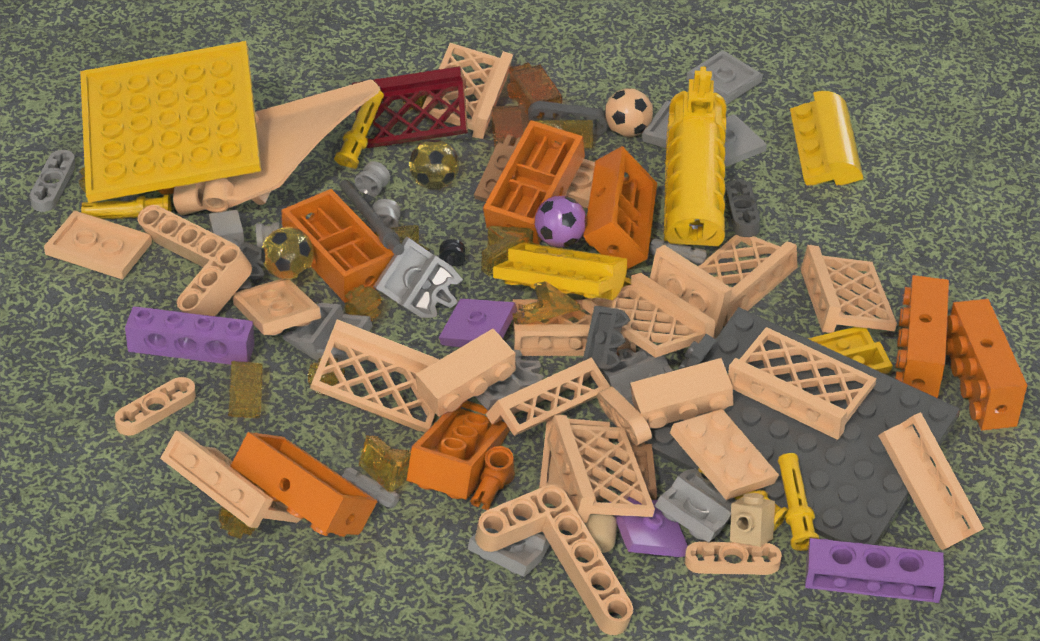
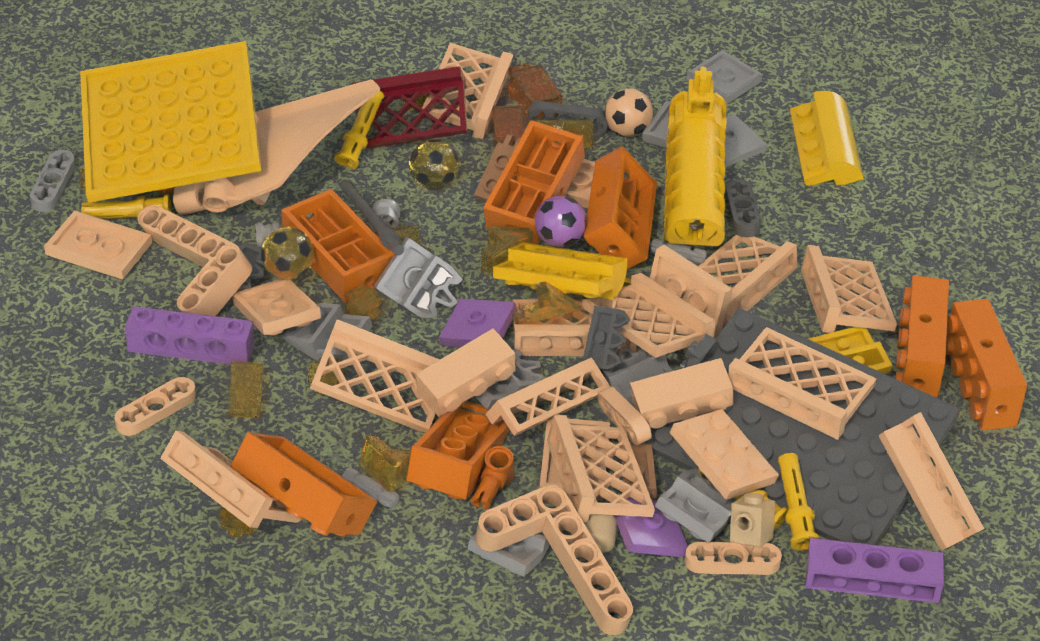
light grey brick [209,210,244,247] -> none
light grey wheel [355,161,390,197] -> none
black bush [439,239,465,266] -> none

